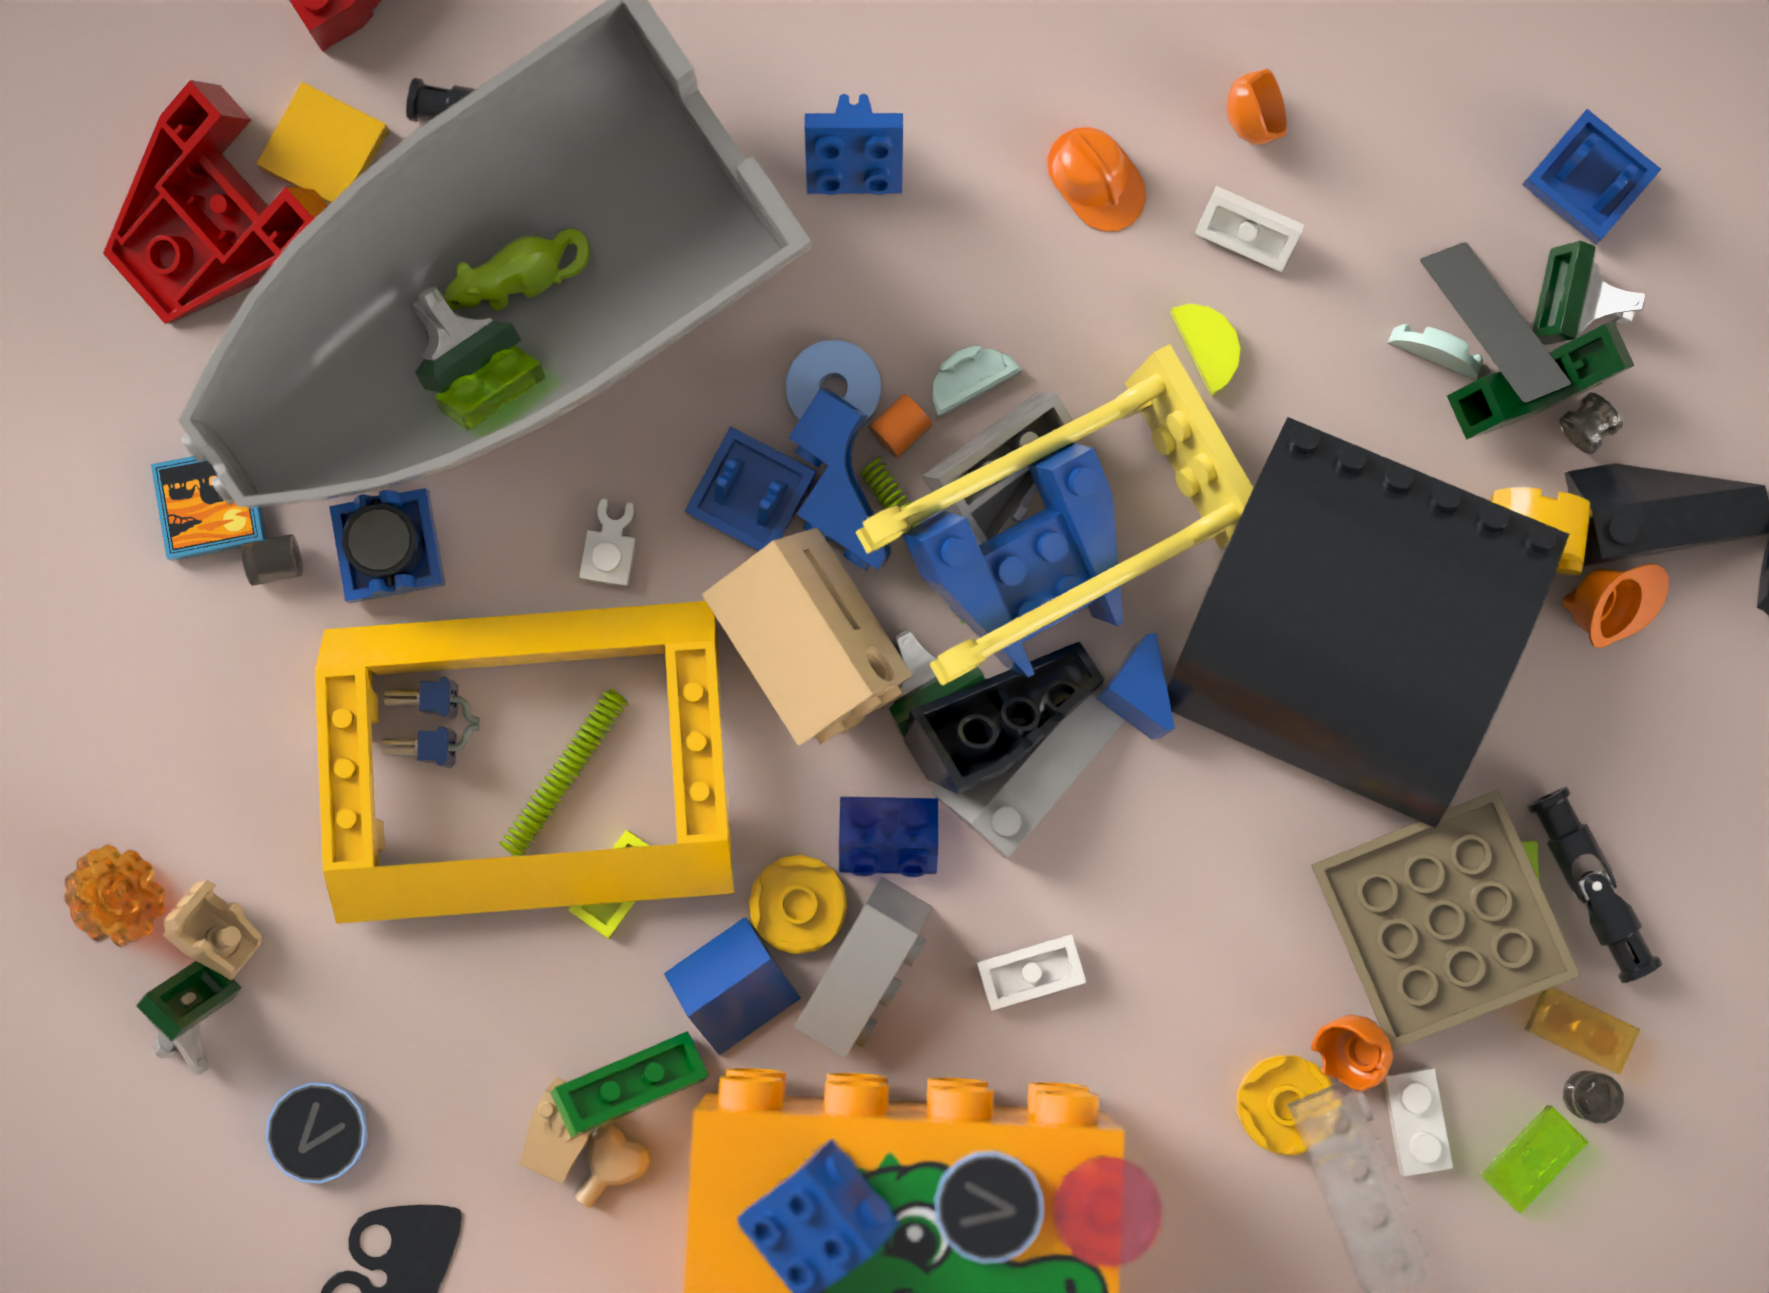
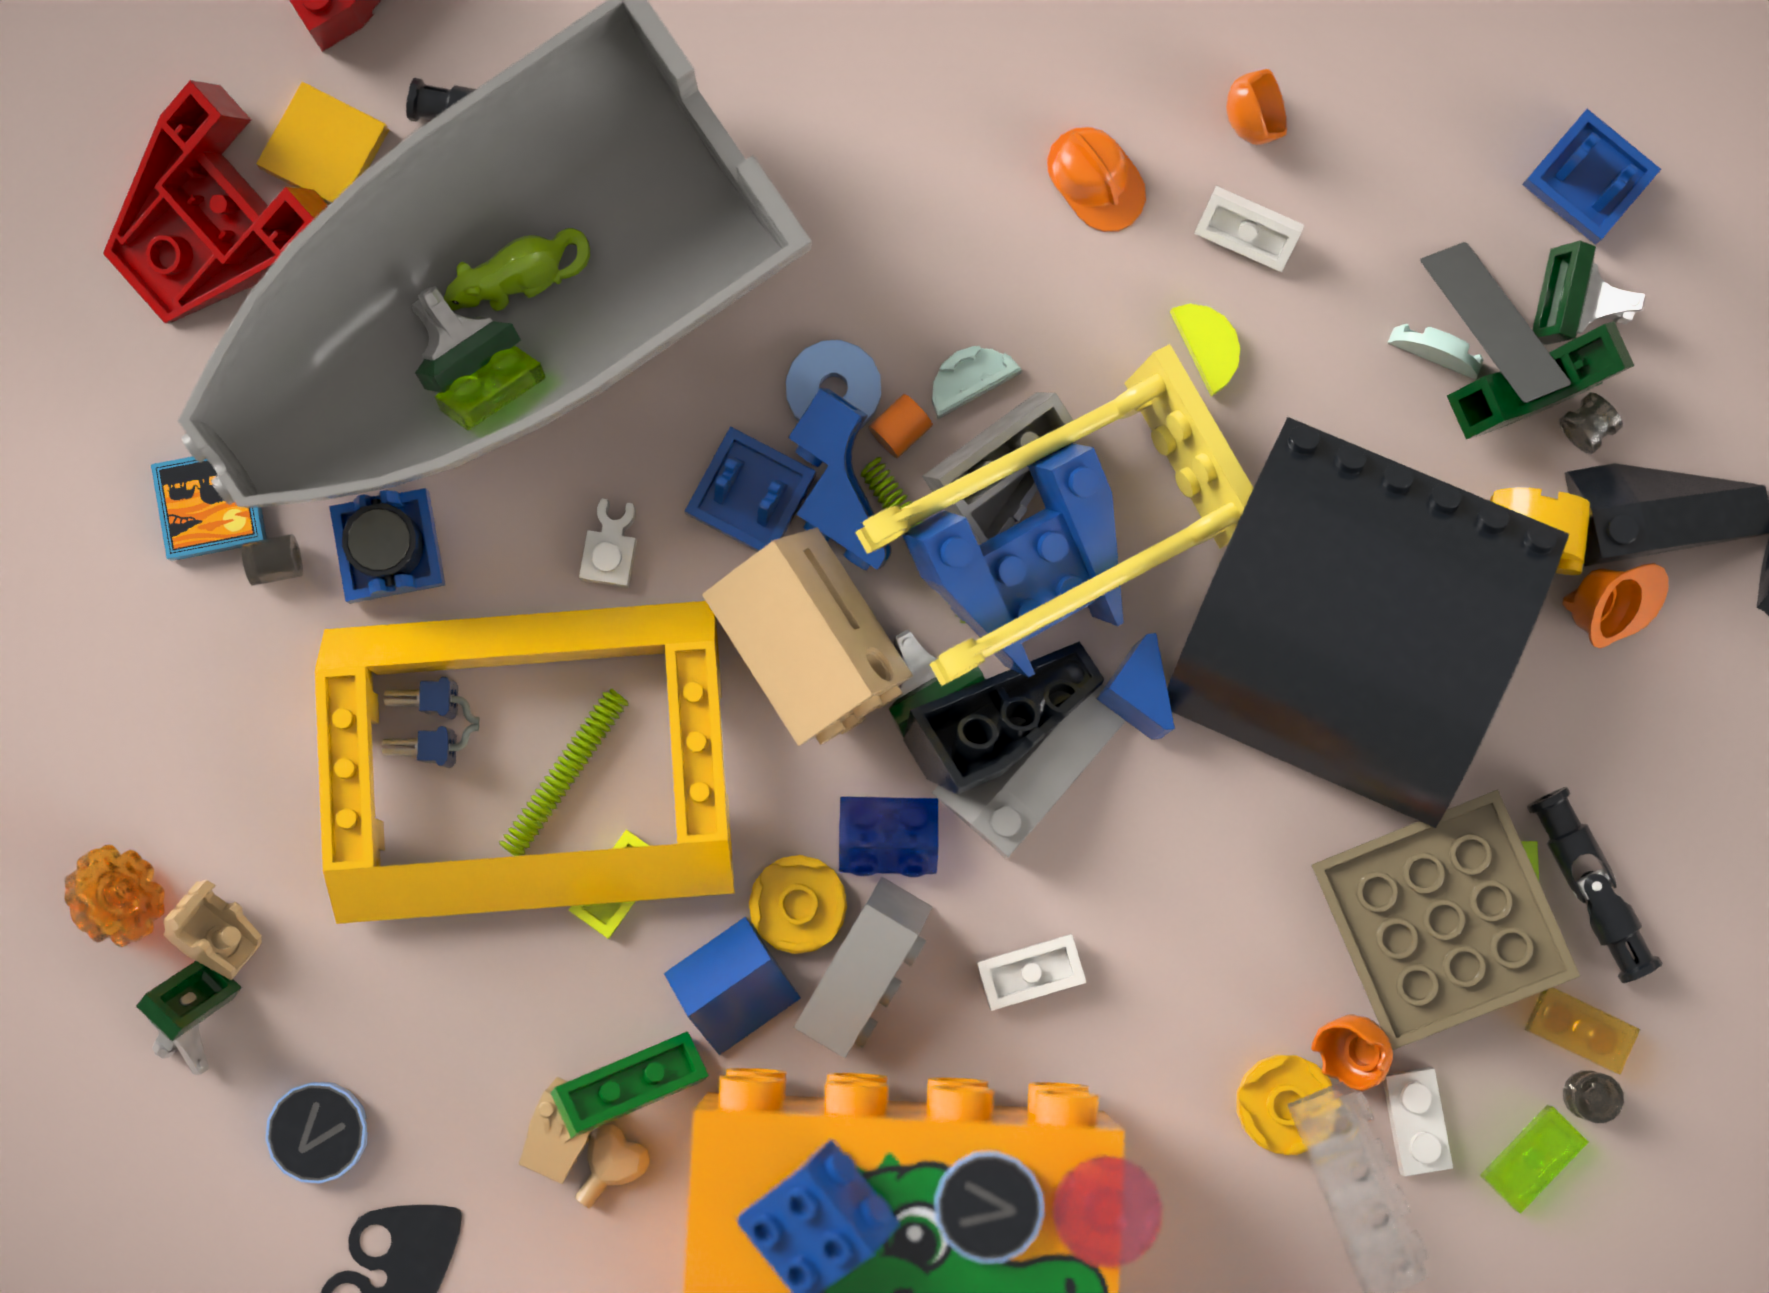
blue plate [804,94,903,195] -> none

